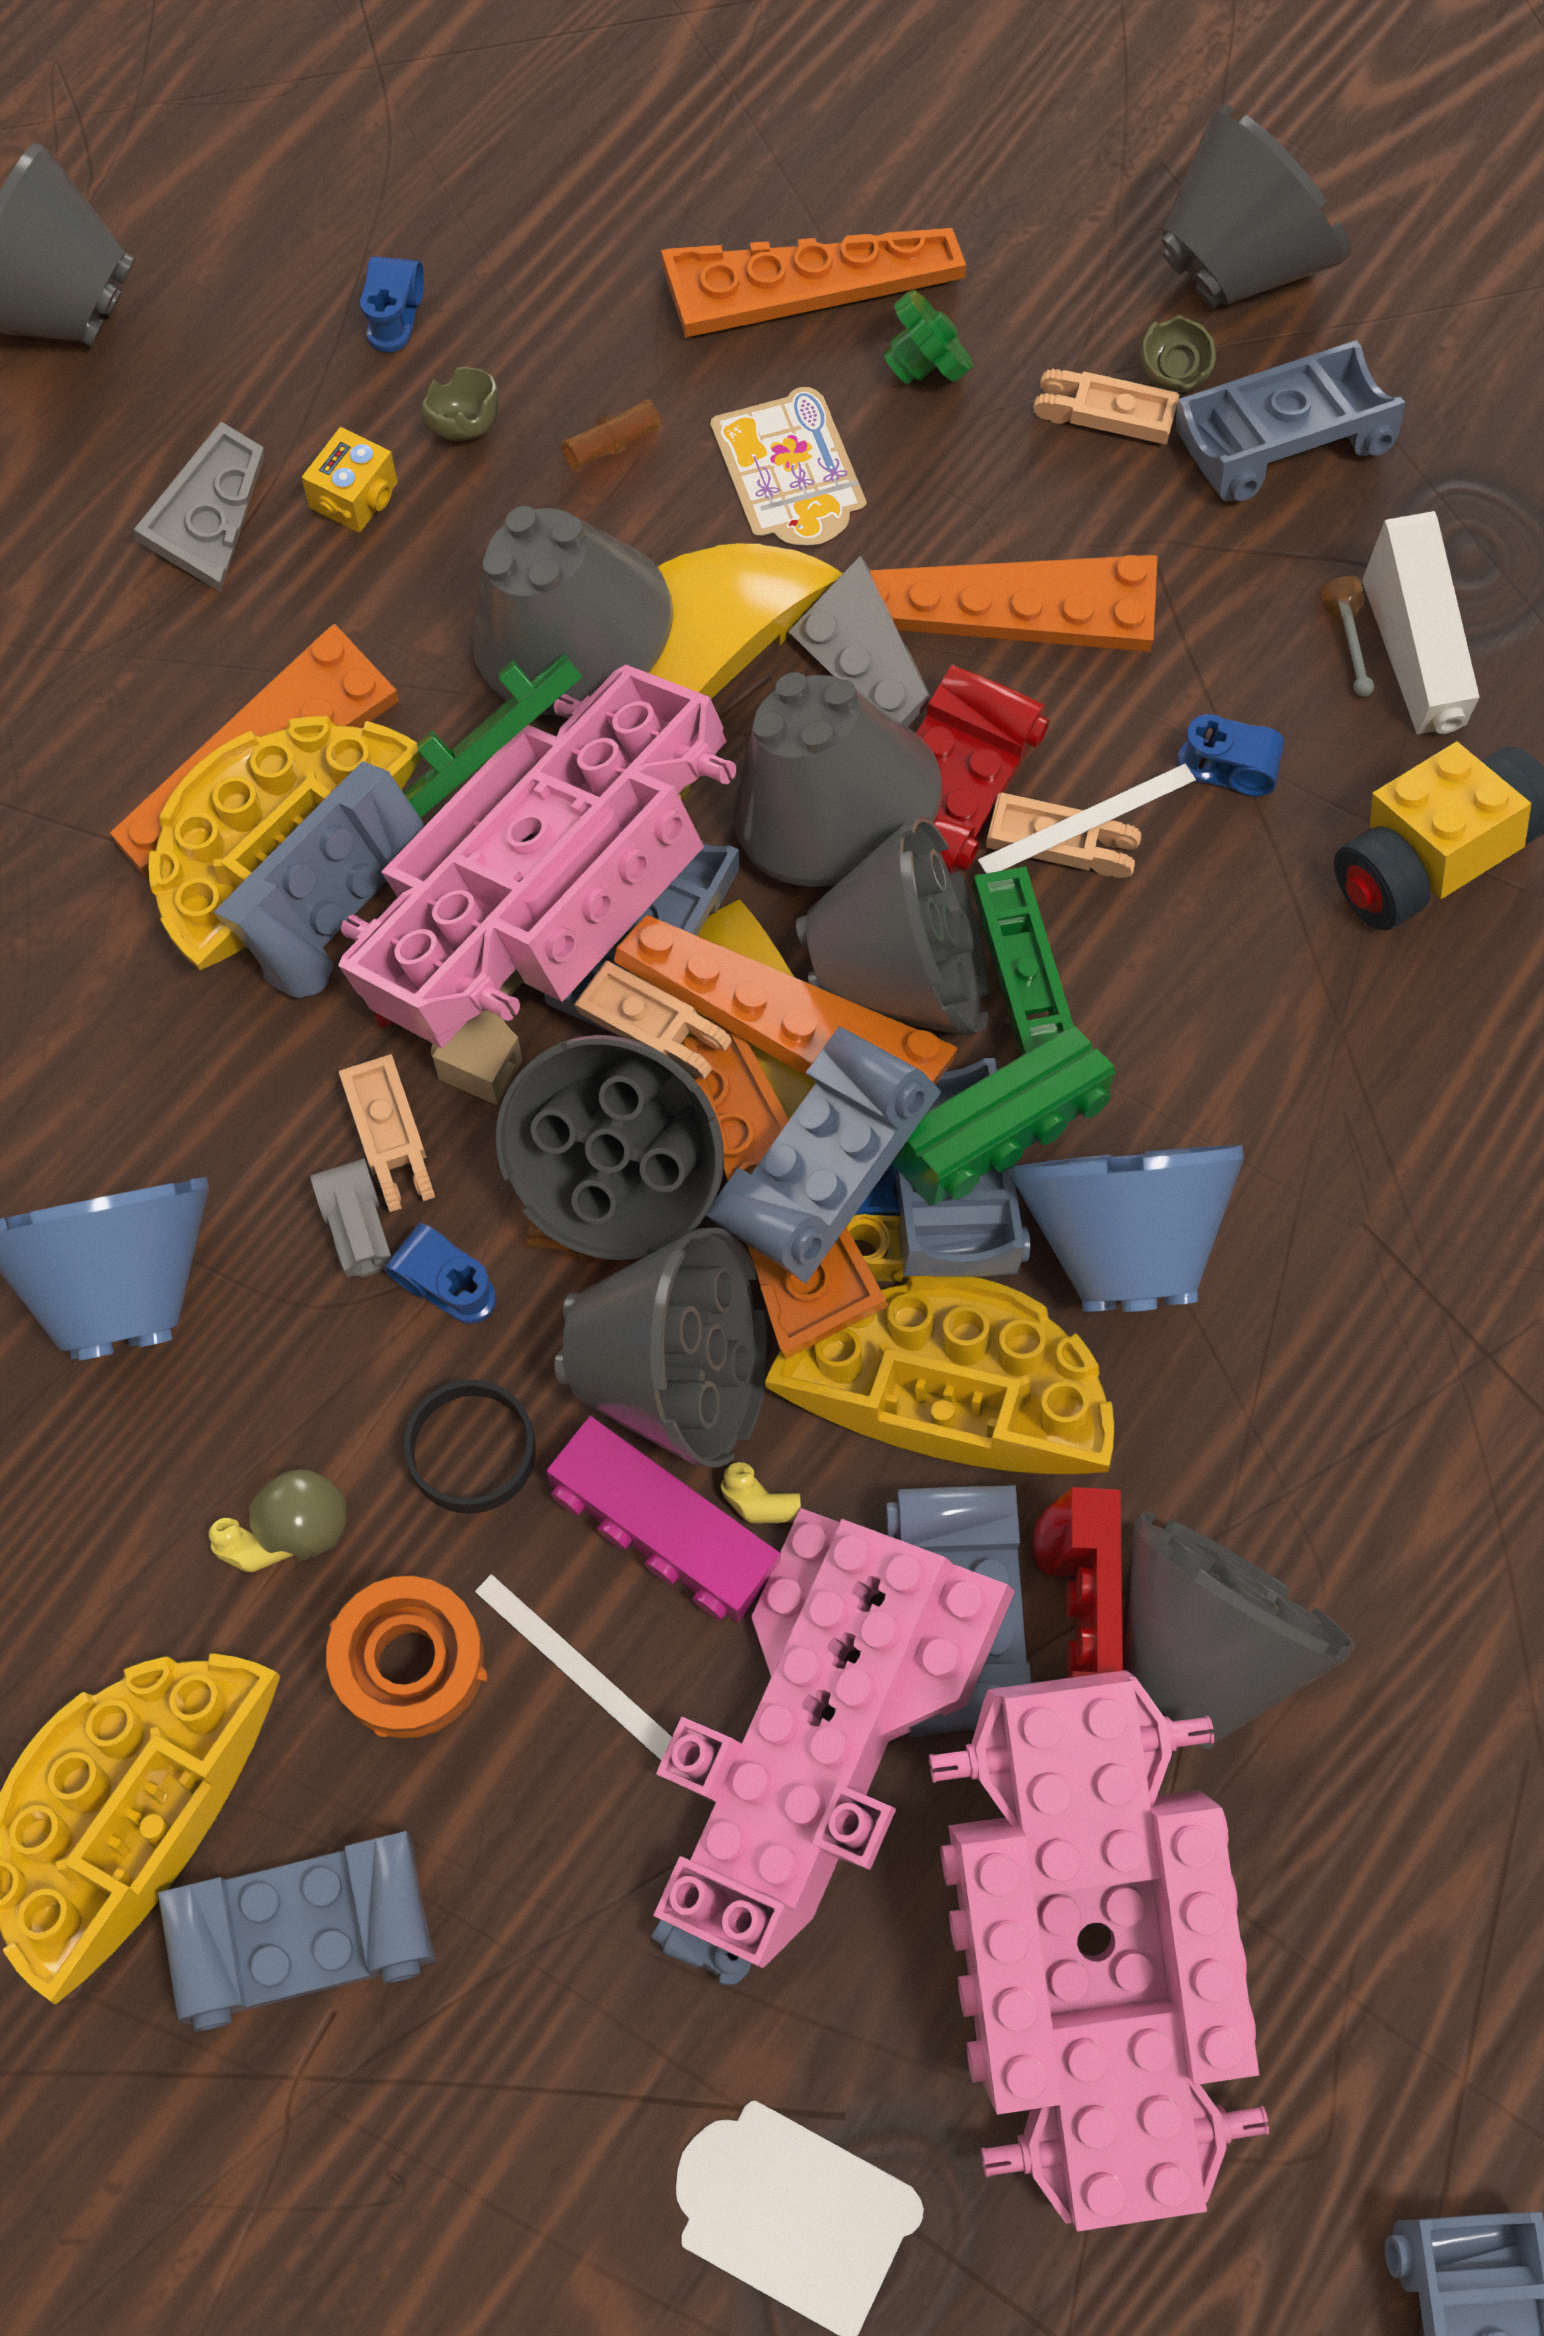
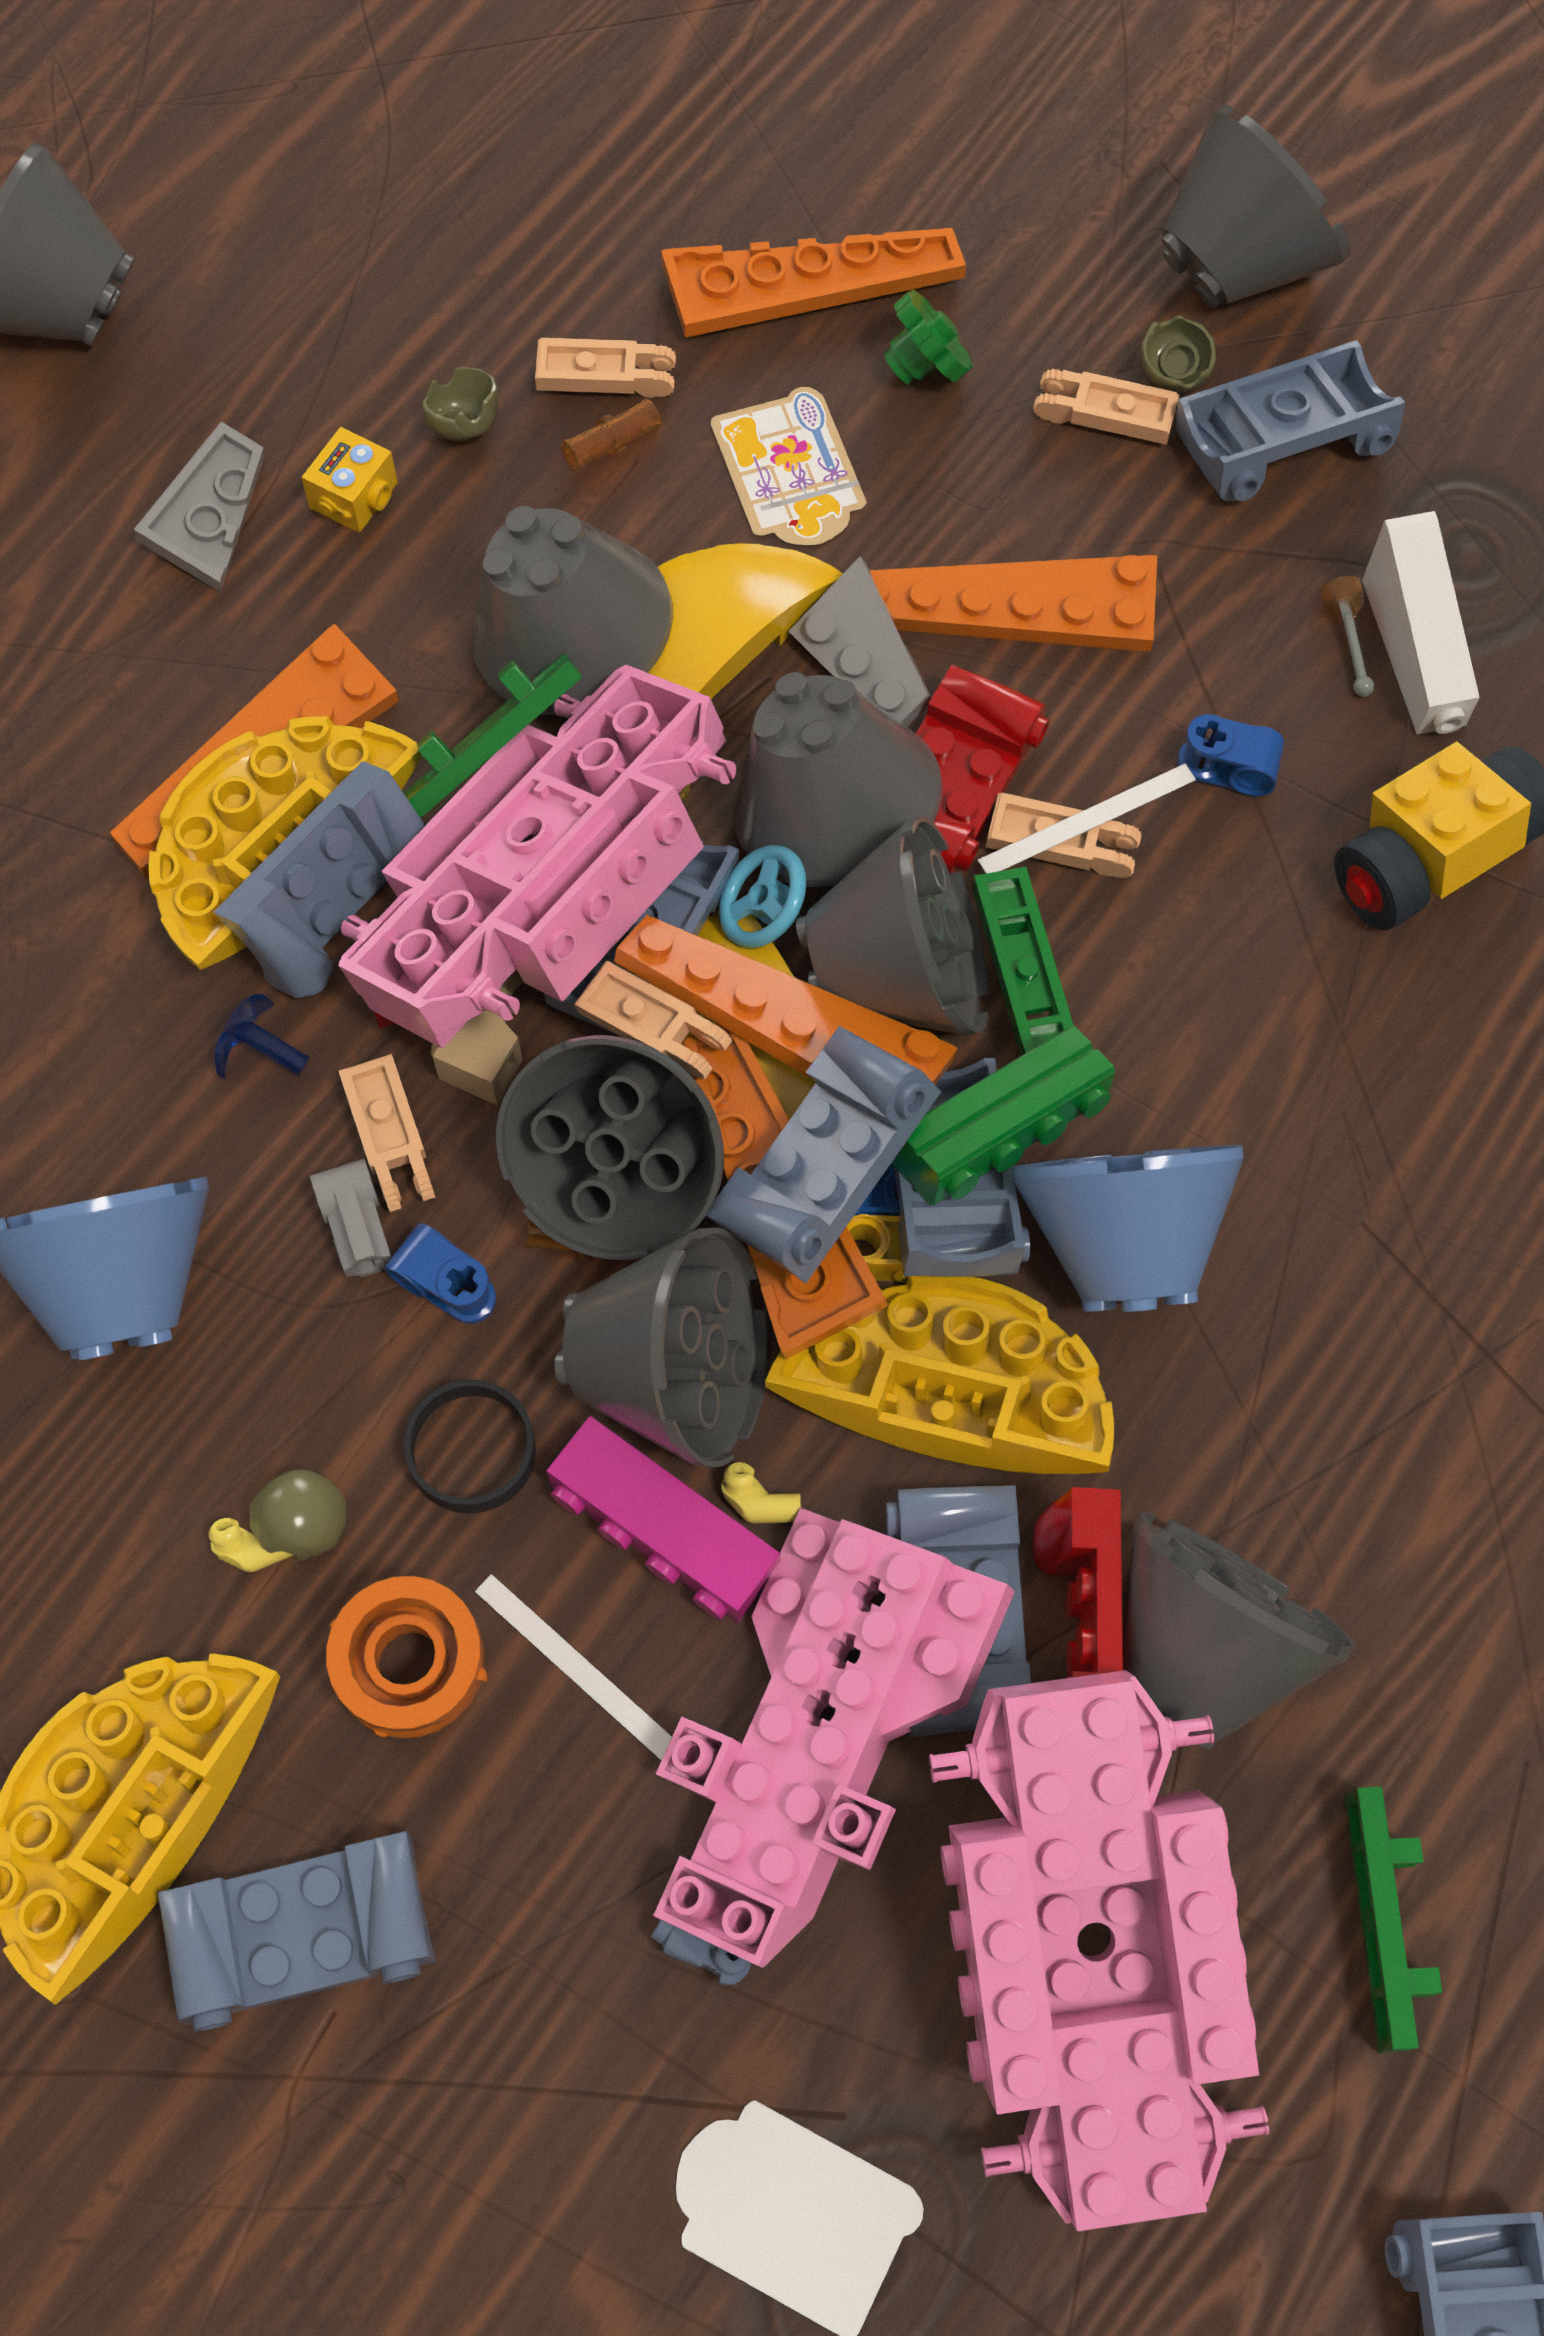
blue piece [360,256,424,352] -> none
none -> clear blue plant [214,993,310,1079]
none -> light nougat hinge [535,338,676,398]
none -> medium azure piece [719,845,806,948]
none -> green hinge [1344,1786,1442,2054]

